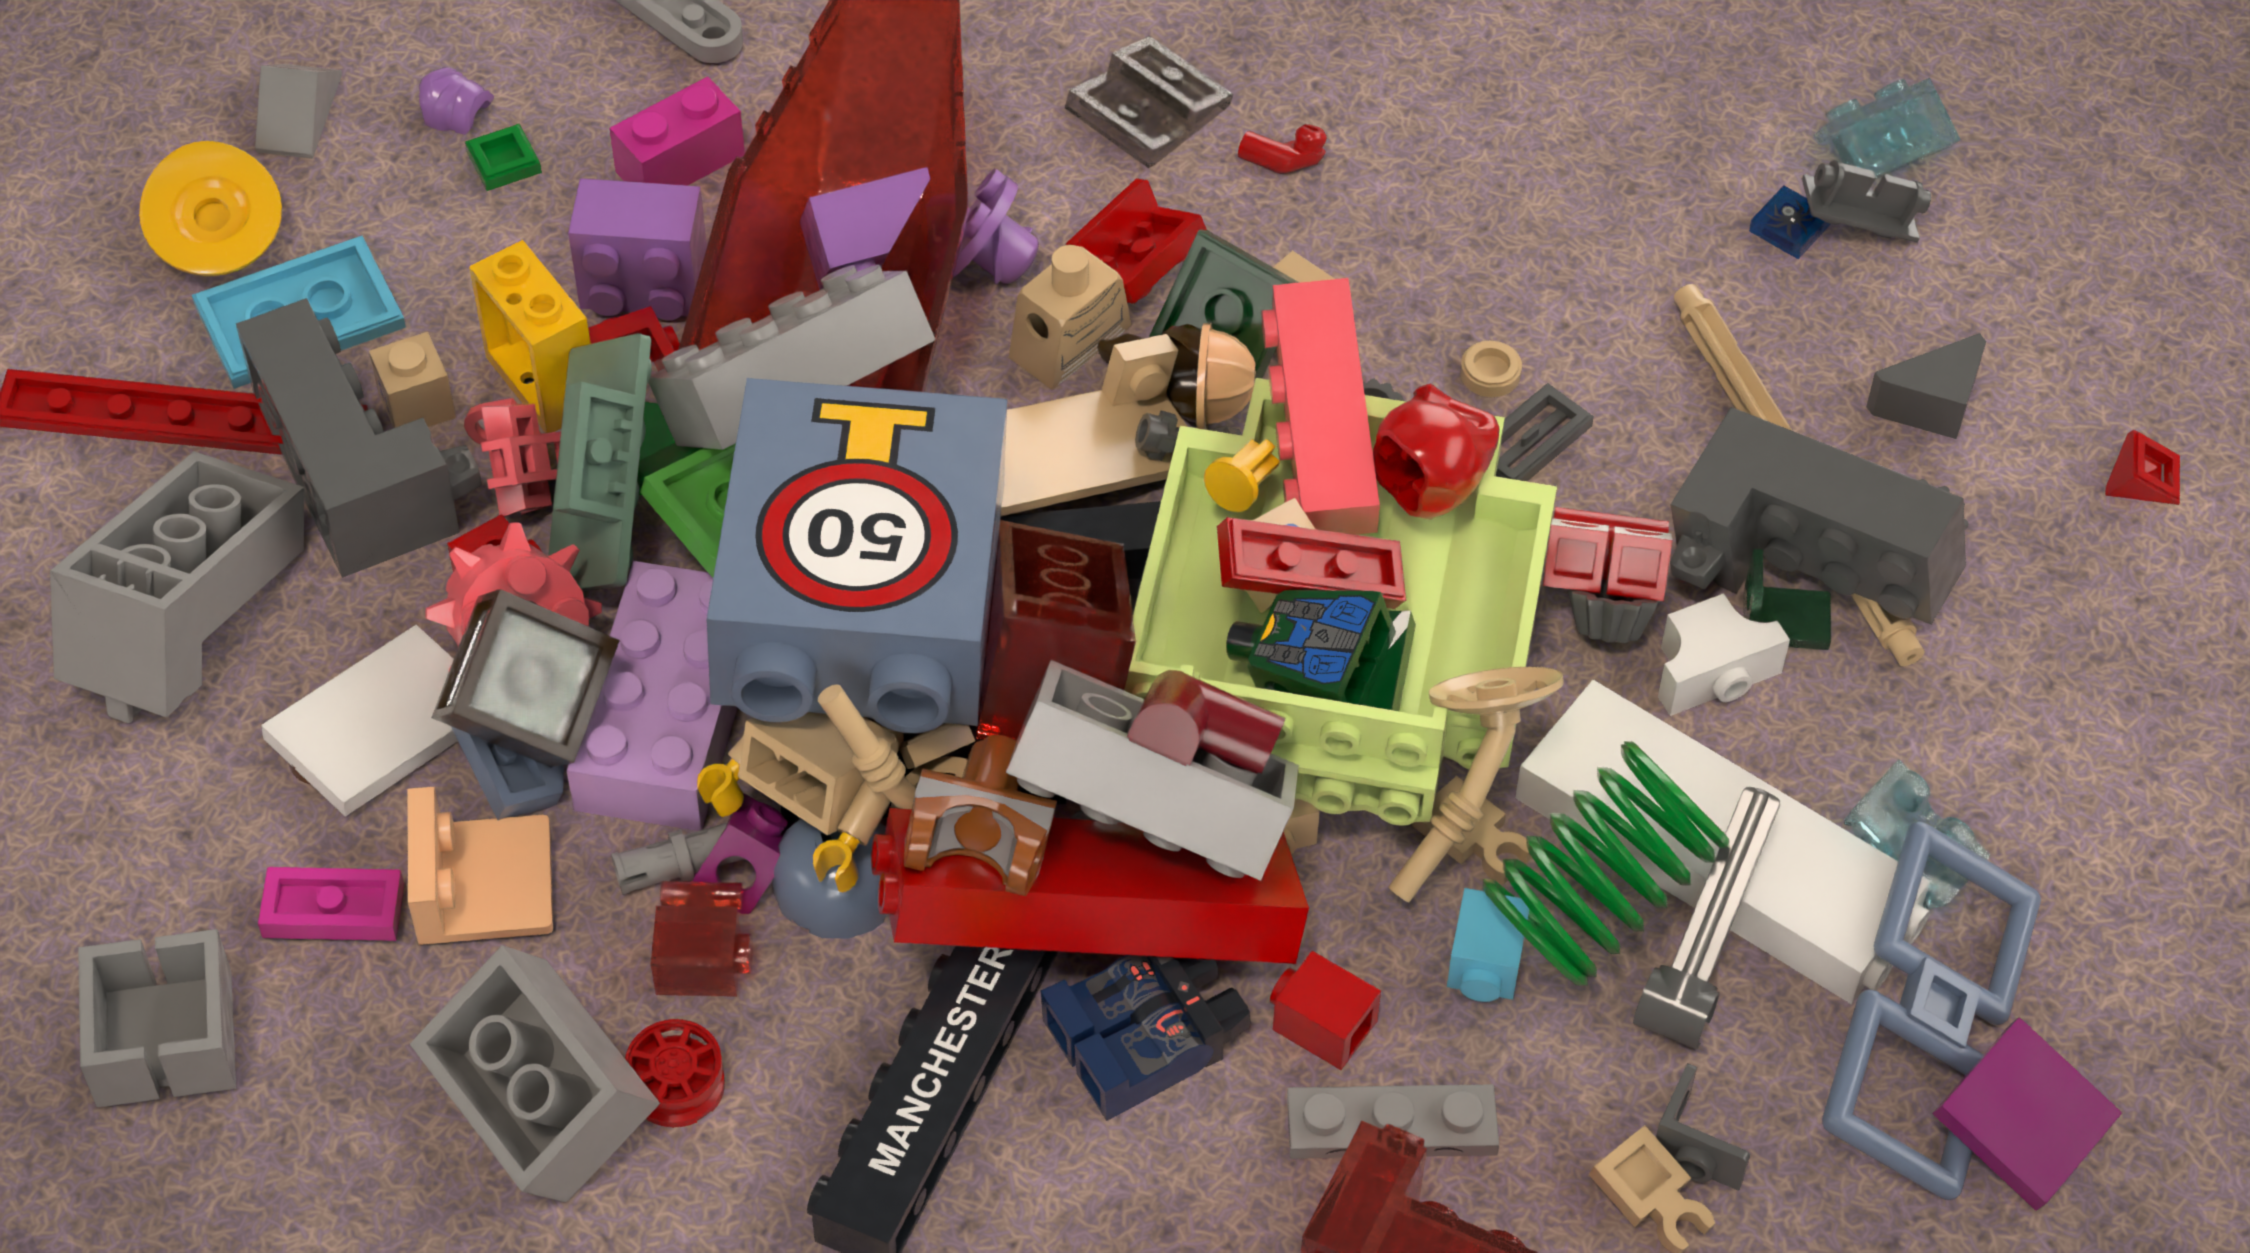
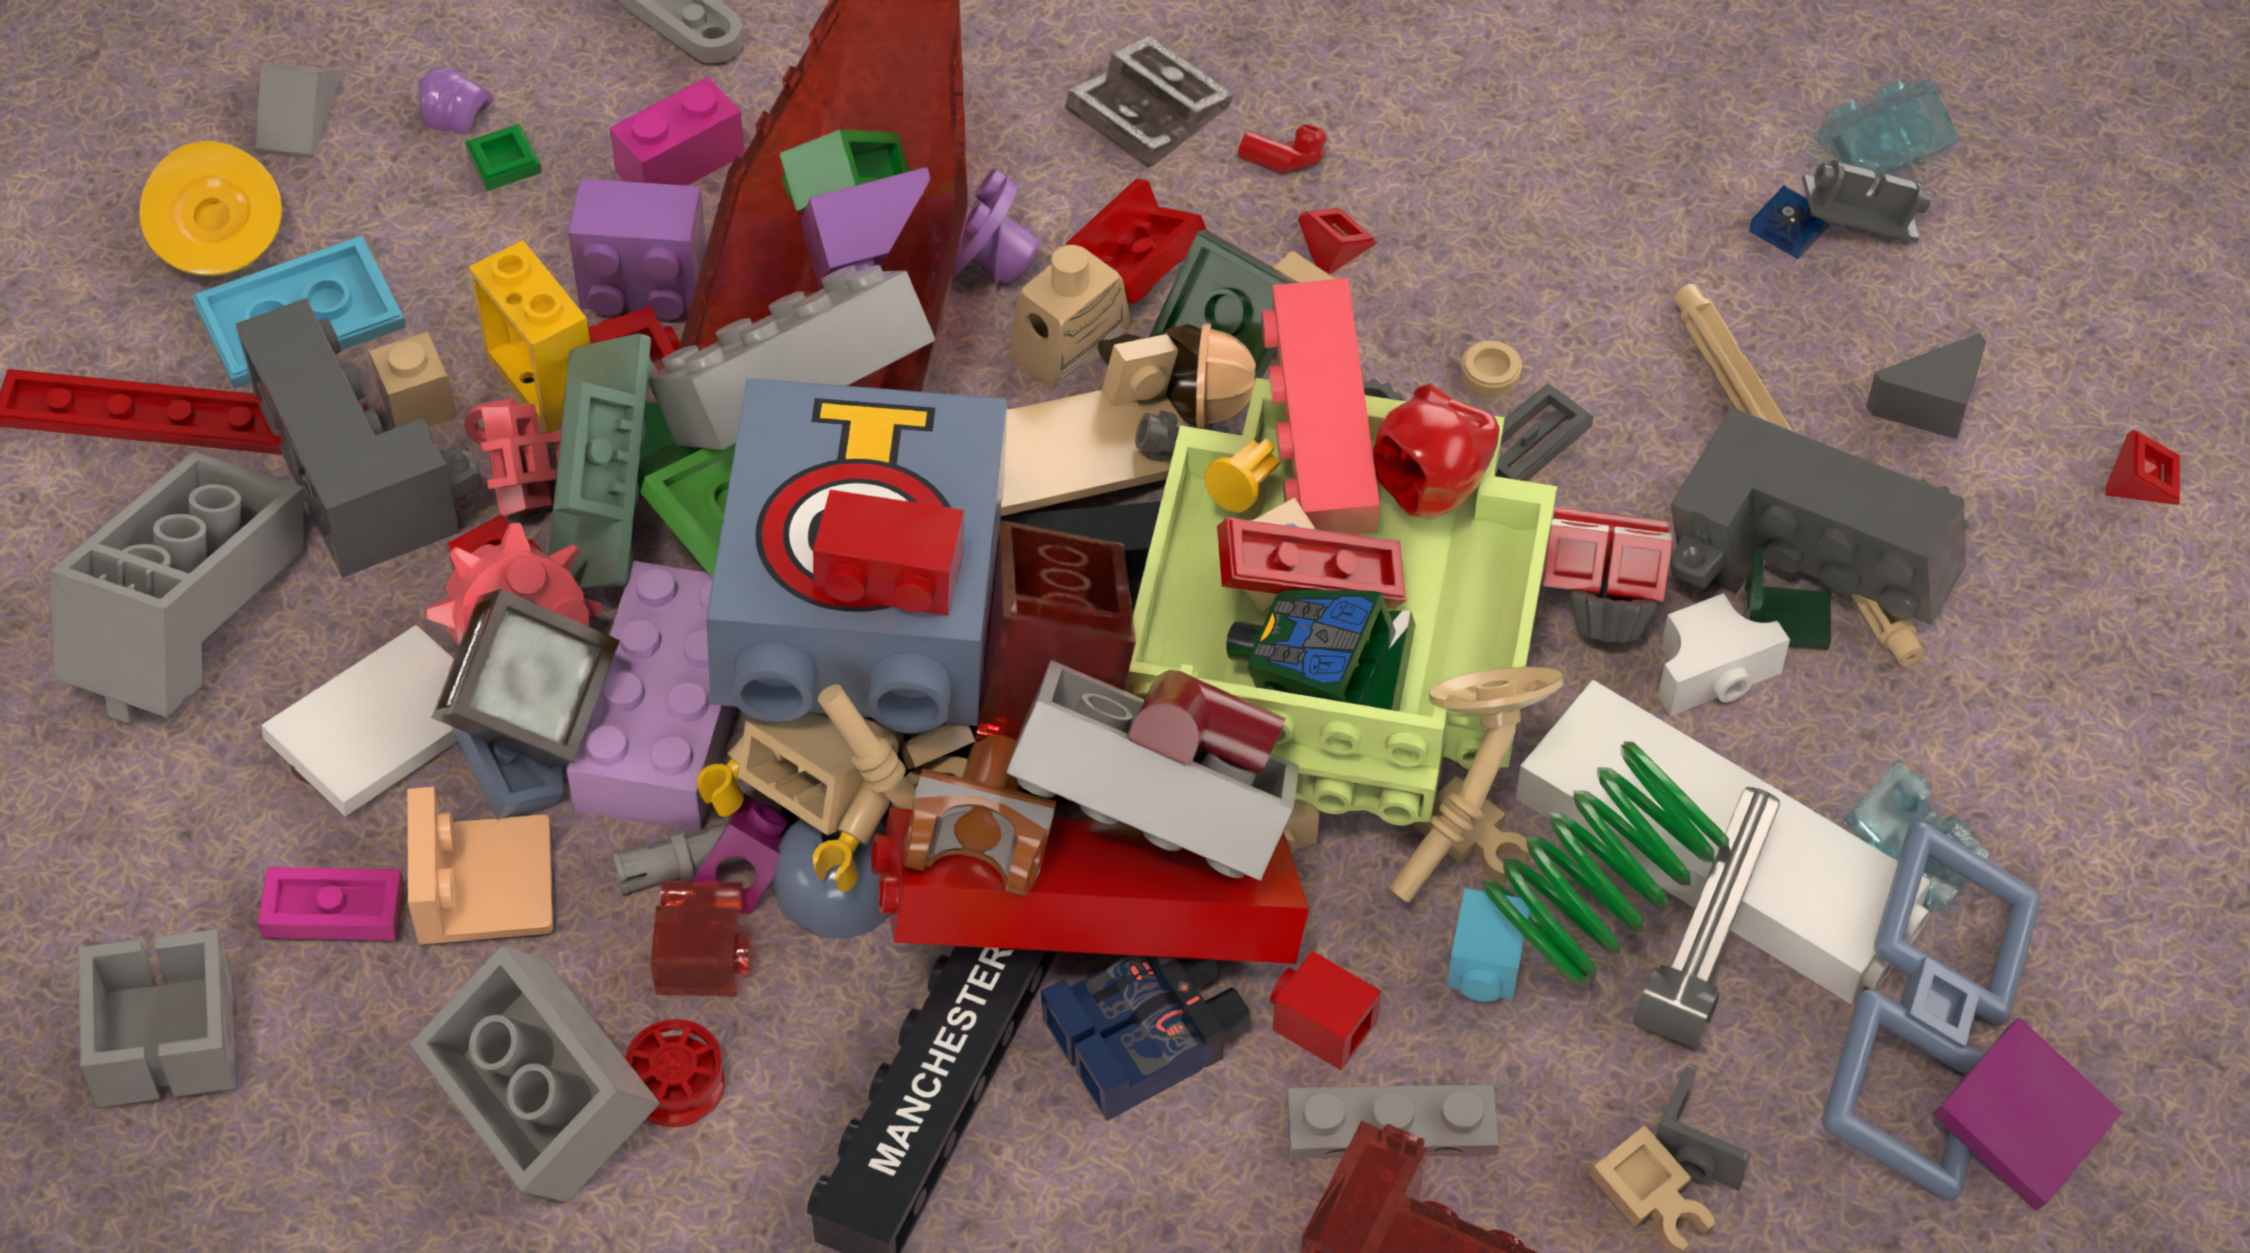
none -> green slope [779,129,910,211]
none -> red brick [813,489,964,616]
none -> red slope [1298,208,1377,275]

